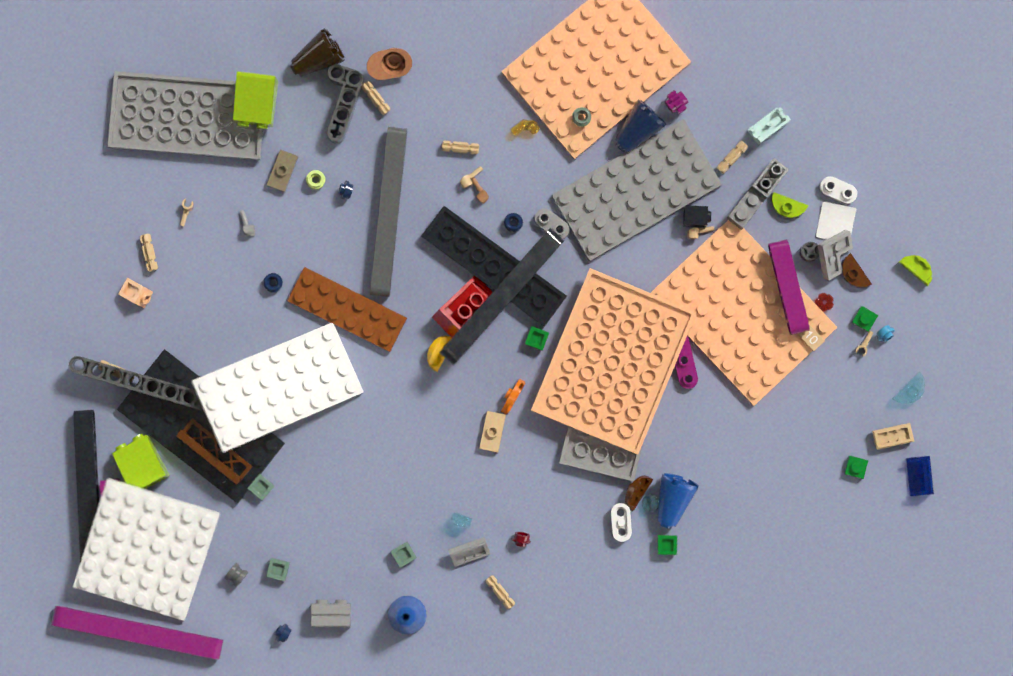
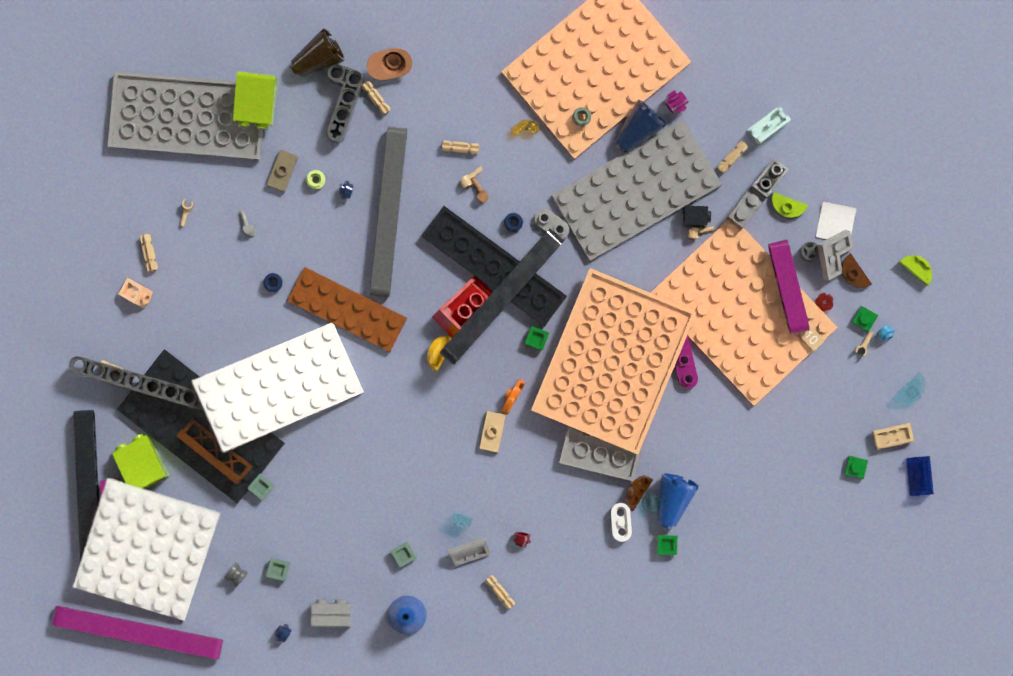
white plate [820,177,857,204] -> none

